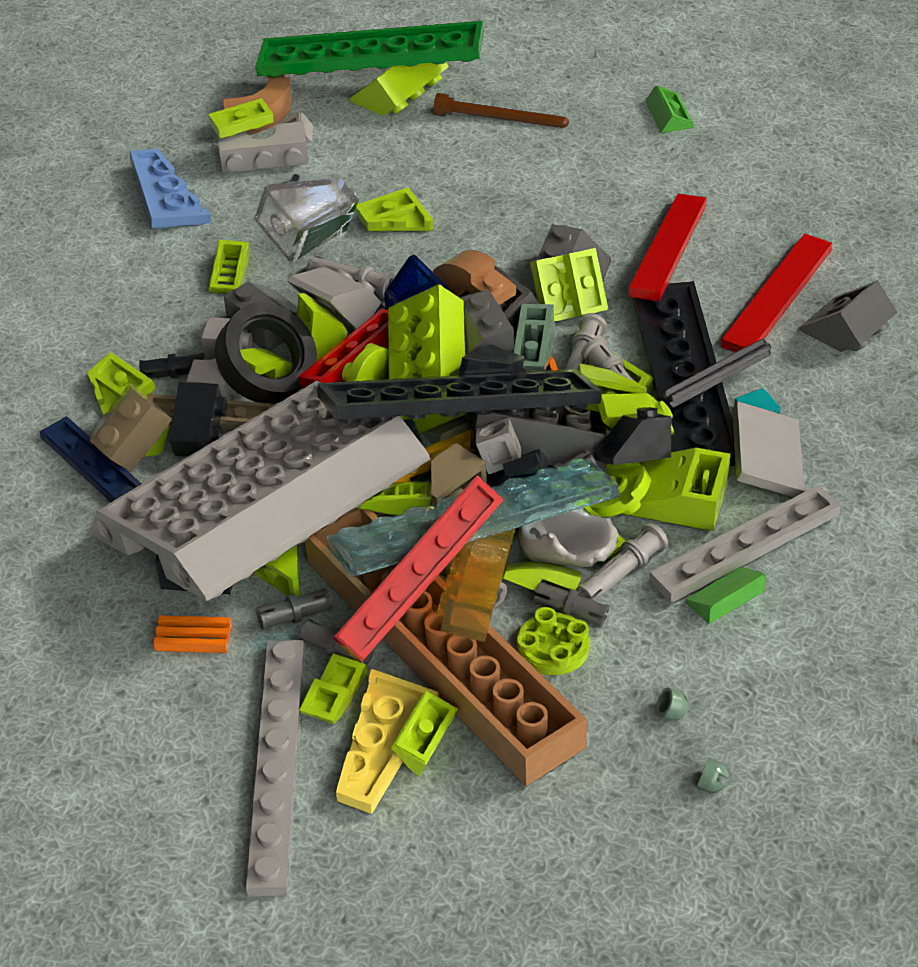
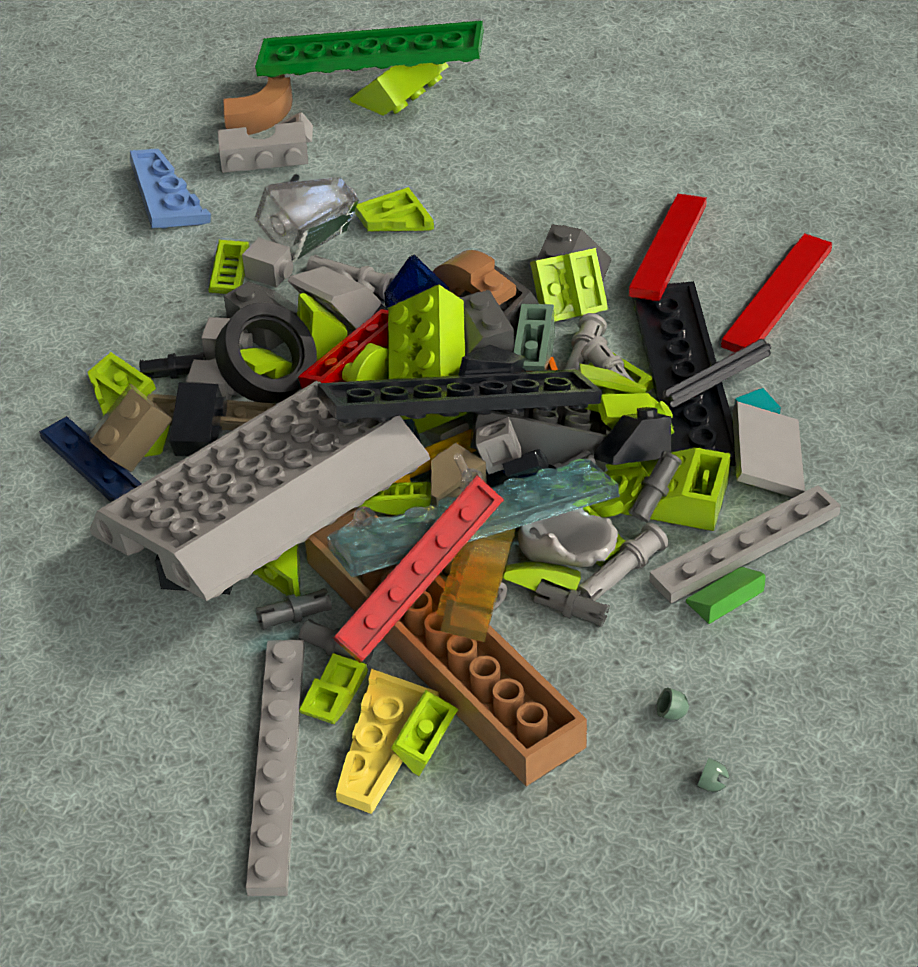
orange tile [153,615,232,653] -> none
lime plate [208,98,274,138] -> none
reddish brown piece [433,93,569,128] -> none
lime tile [516,607,590,675] -> none
bright green slope [645,85,694,133] -> none
dark grey slope [799,280,898,352] -> none
none -> light grey brick [242,237,293,288]
none -> clear hand [329,506,381,542]
none -> clear hand [453,453,483,491]
none -> dark grey pin [628,451,682,523]

